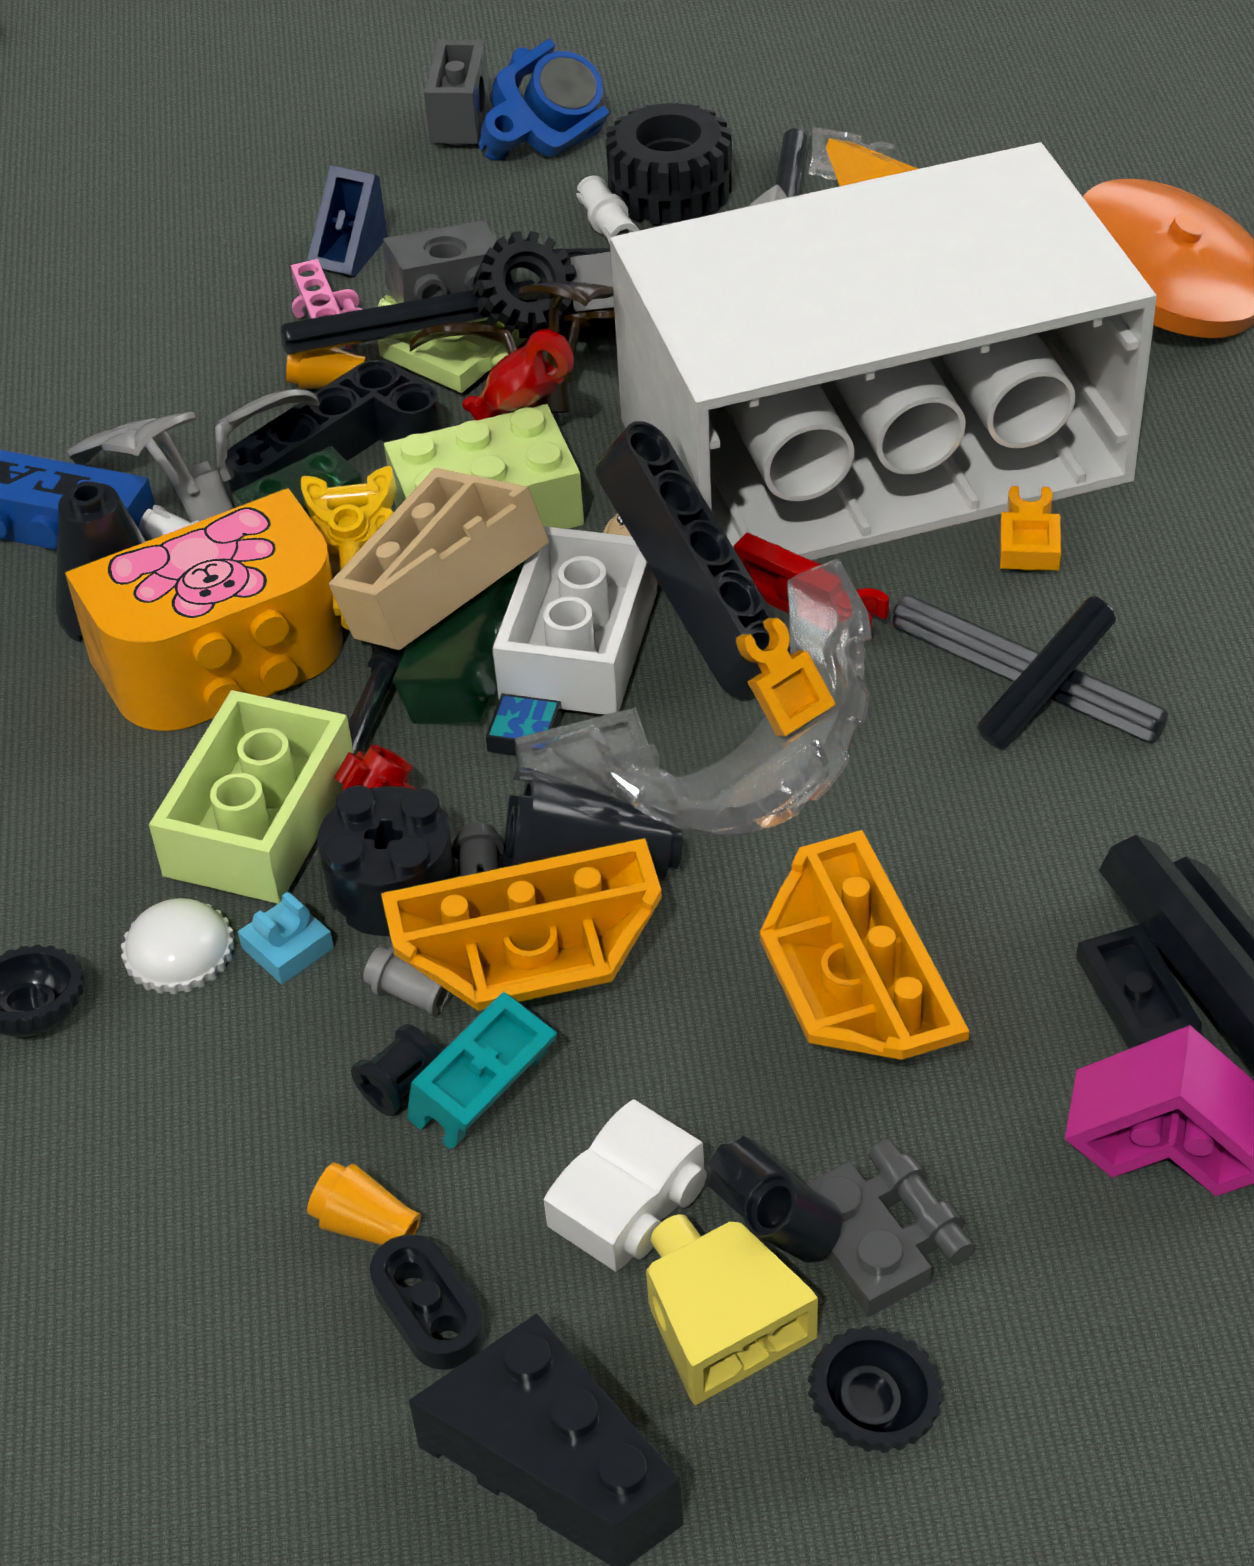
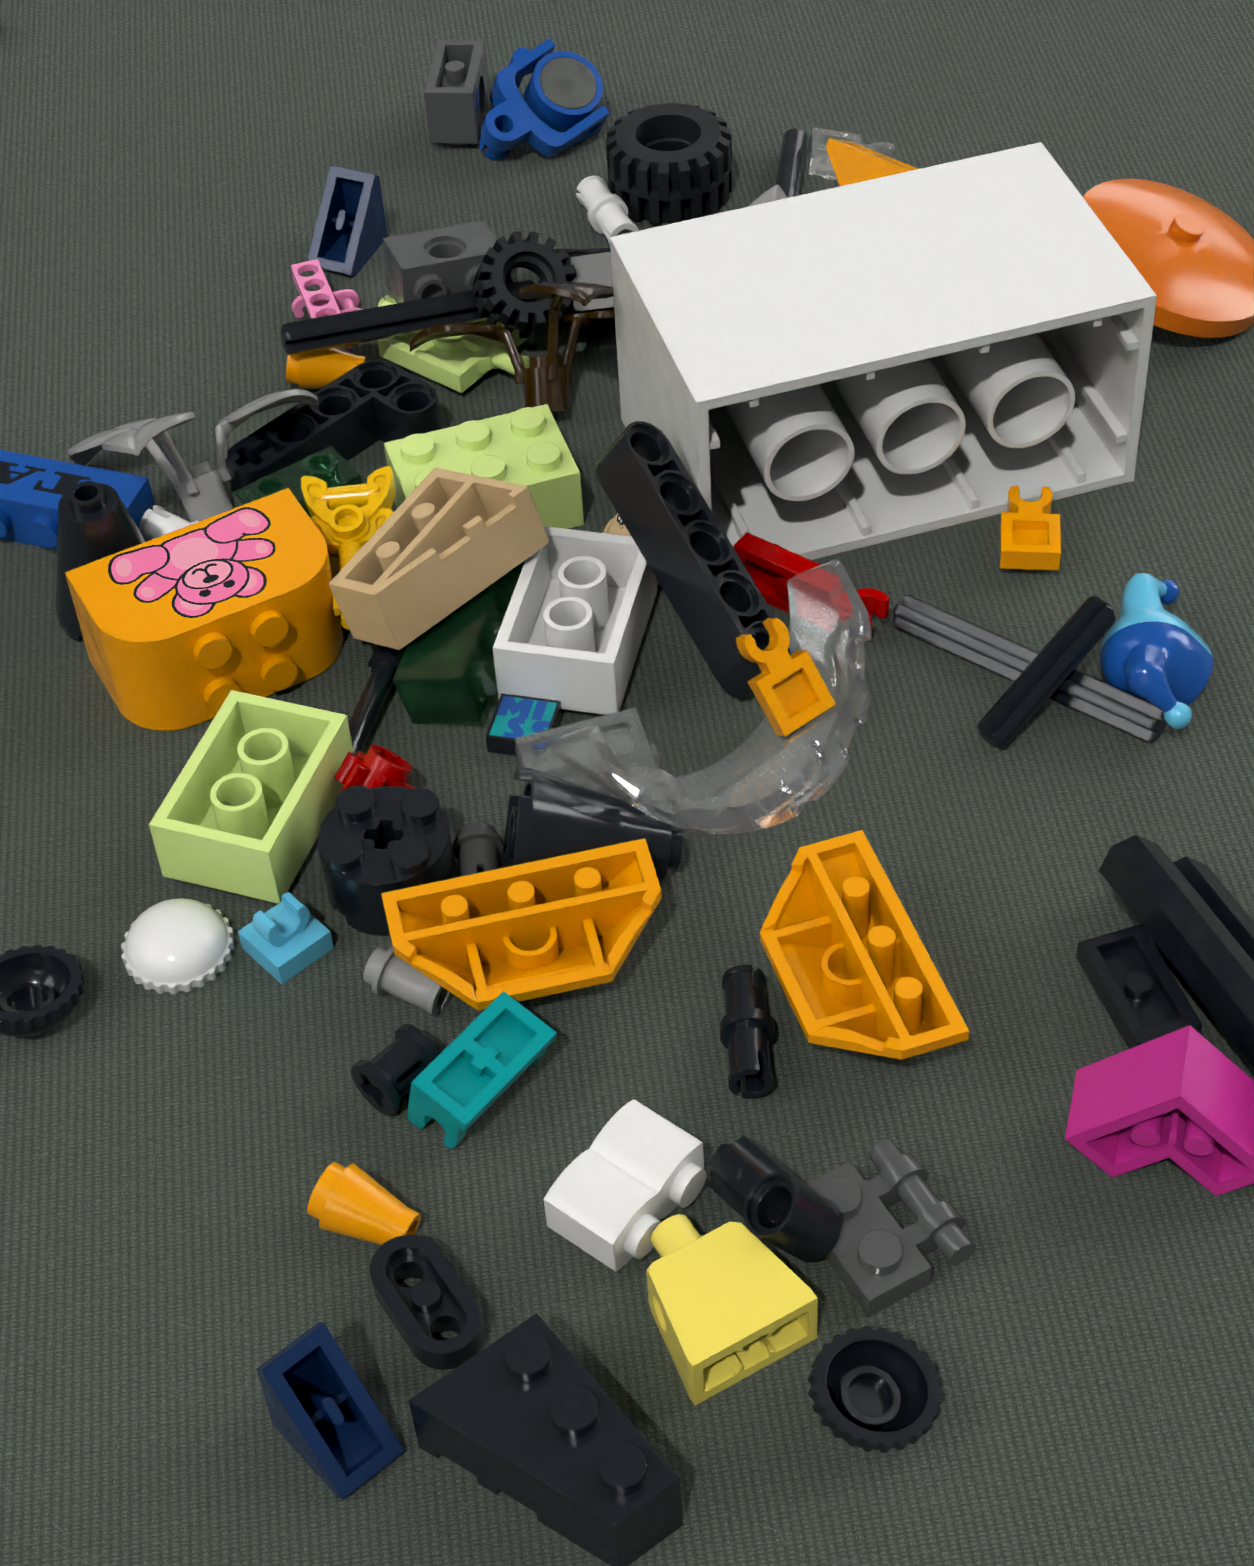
red animal [462,329,574,421] -> none
none -> dark blue slope [256,1322,404,1500]
none -> black pin [720,964,775,1099]
none -> blue piece [1099,573,1213,729]

